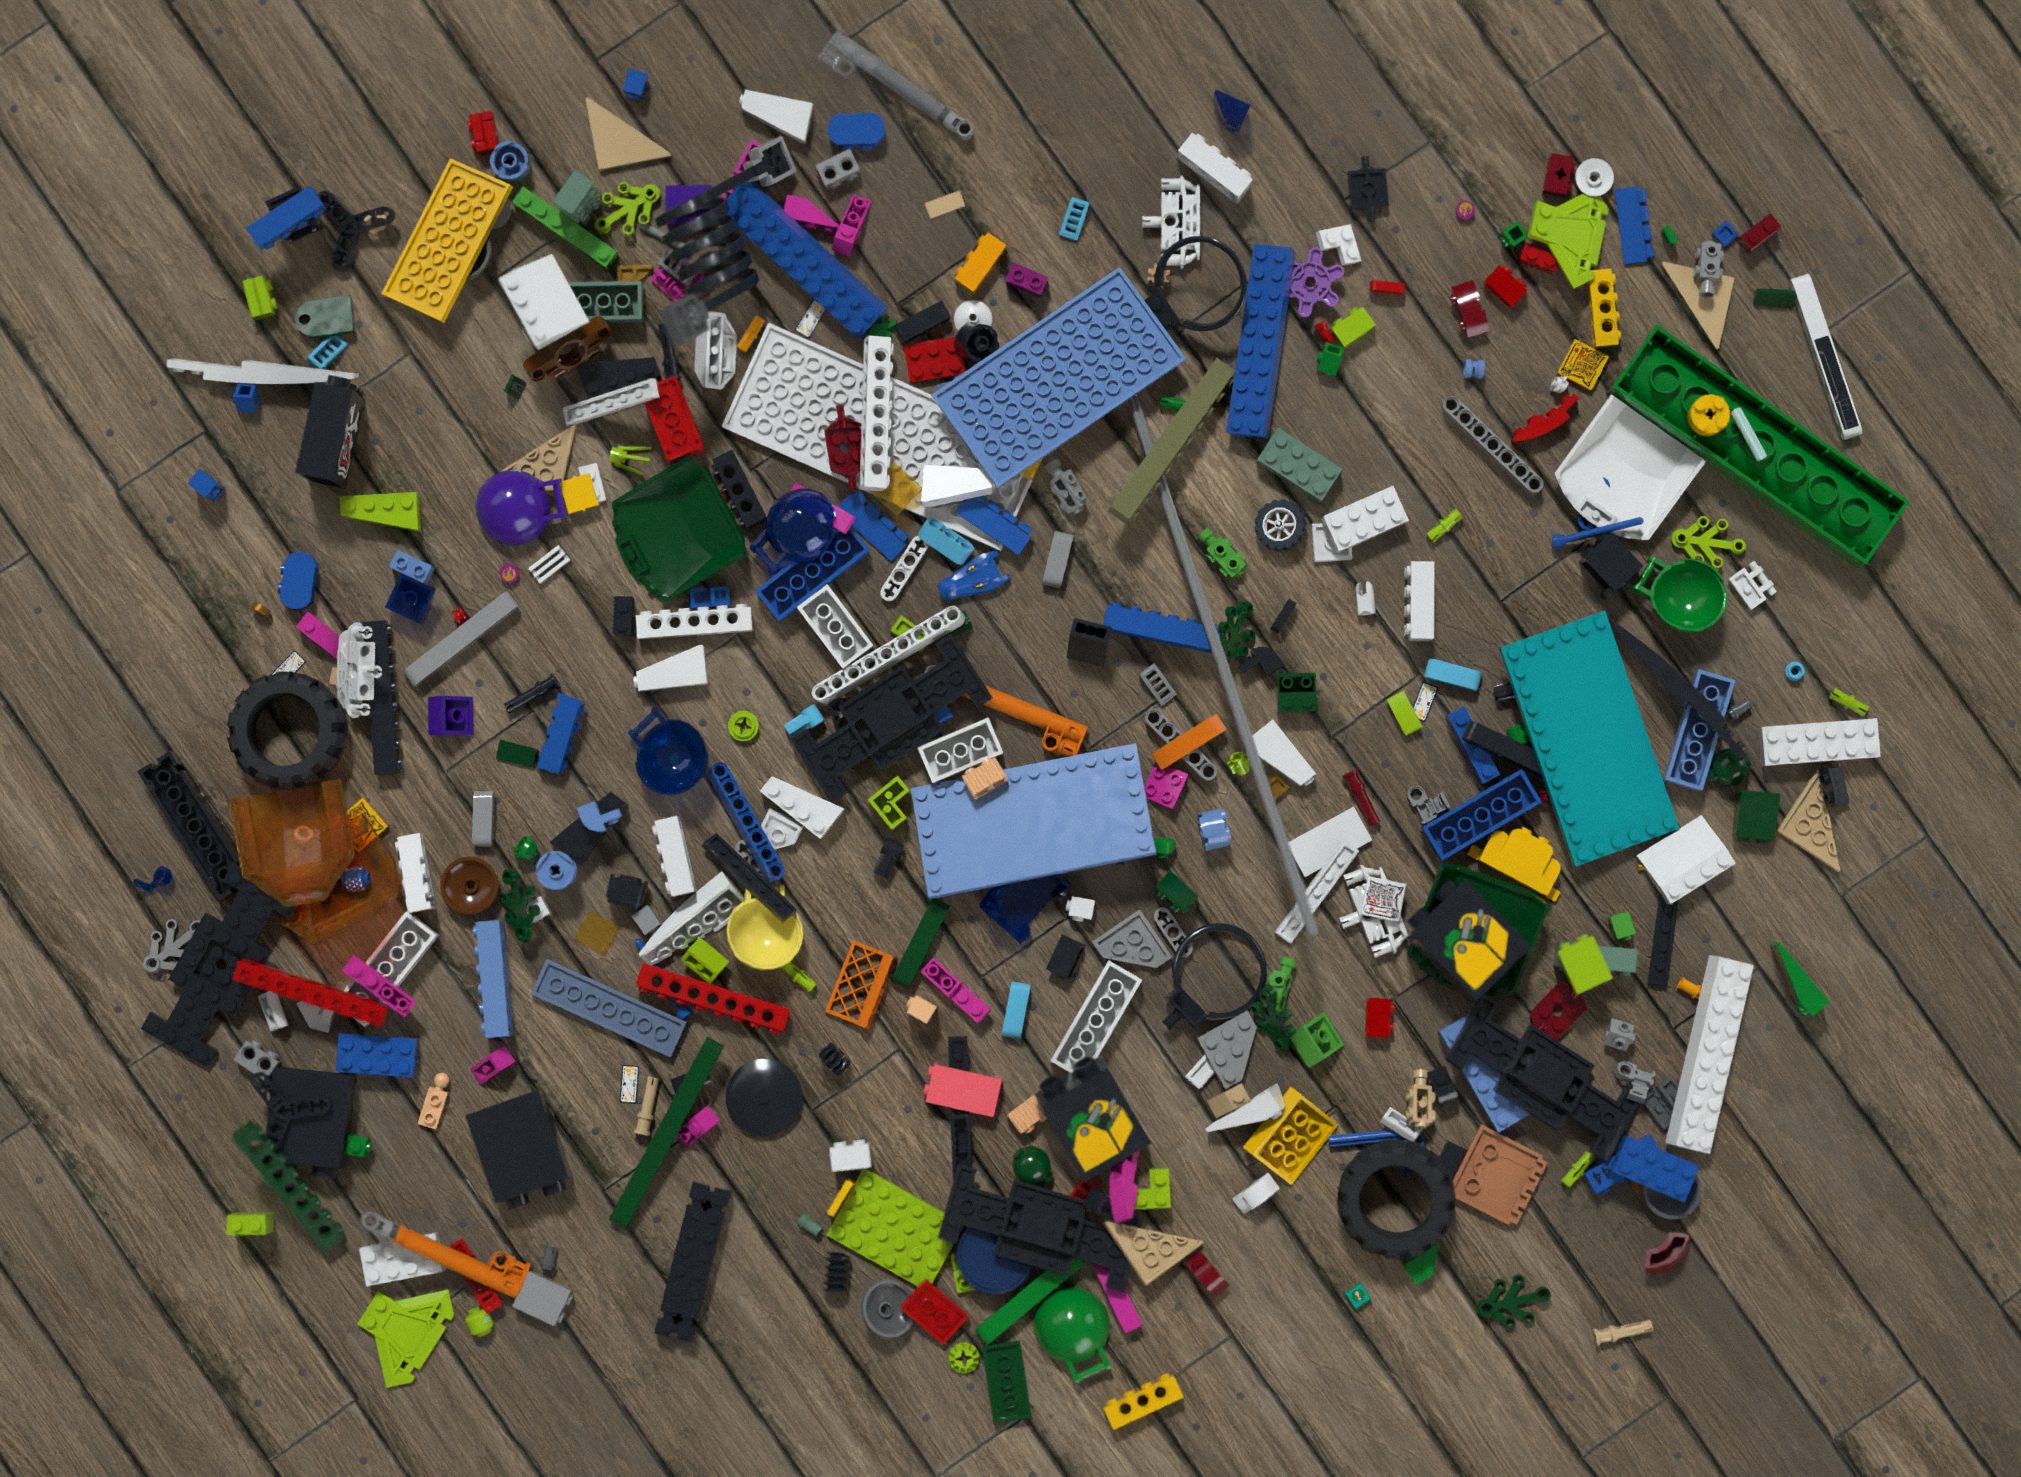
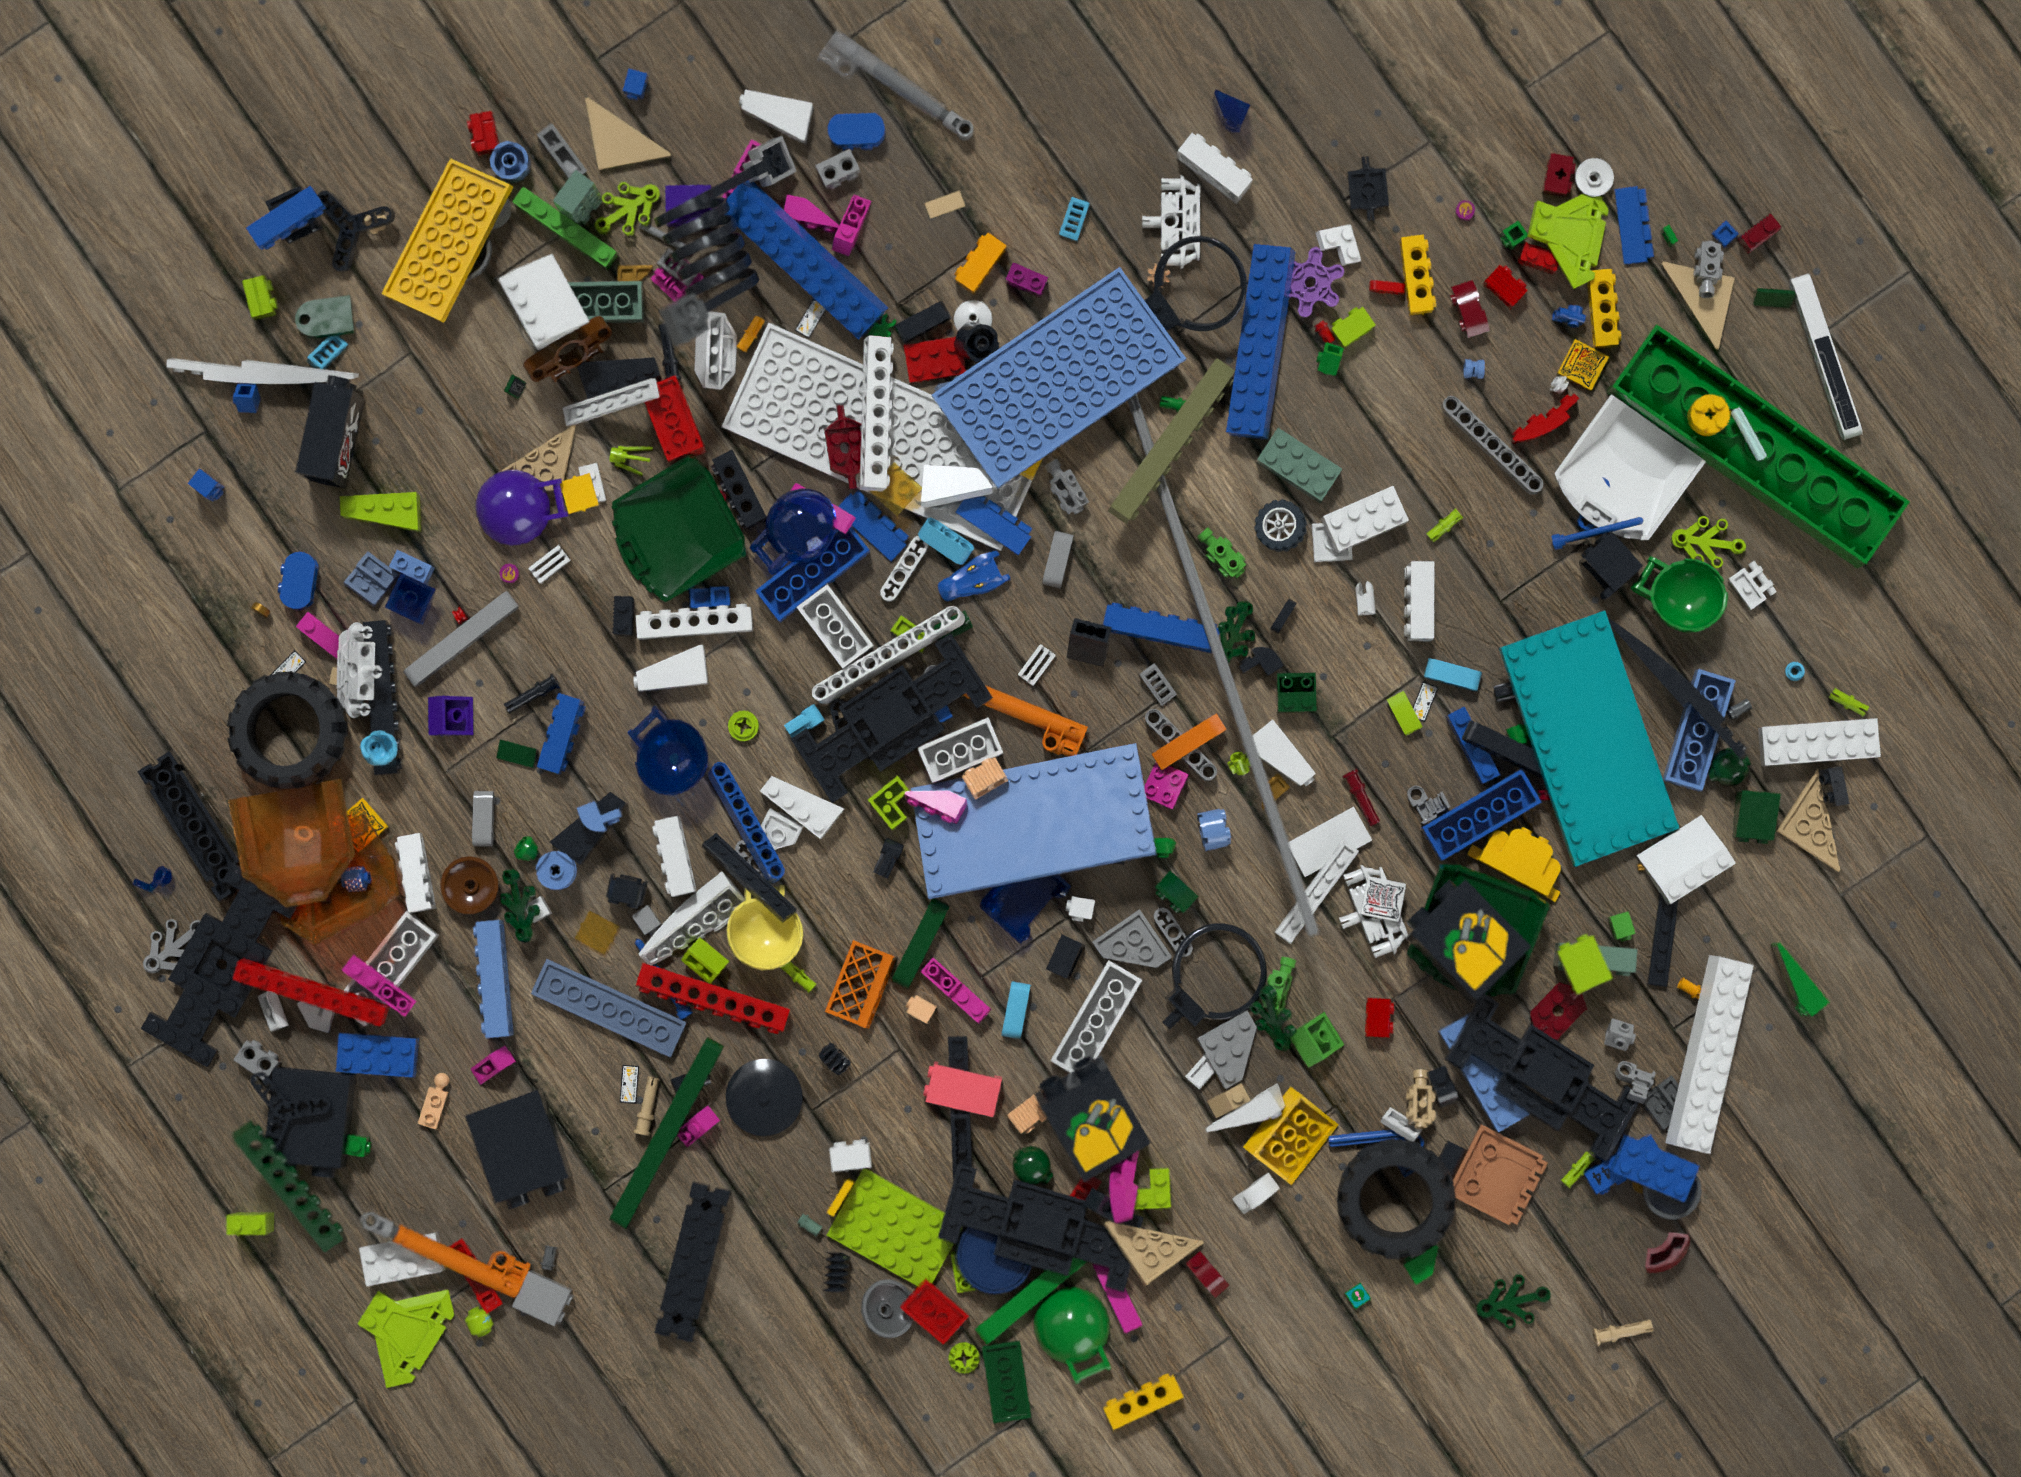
none -> sand blue slope [344,551,398,607]
none -> medium azure piece [360,730,398,766]
none -> light grey slope [536,123,587,178]
none -> slope [904,791,968,824]
none -> white tile [1018,644,1056,686]
none -> yellow brick [1399,234,1436,316]
none -> blue plate [1552,305,1586,328]

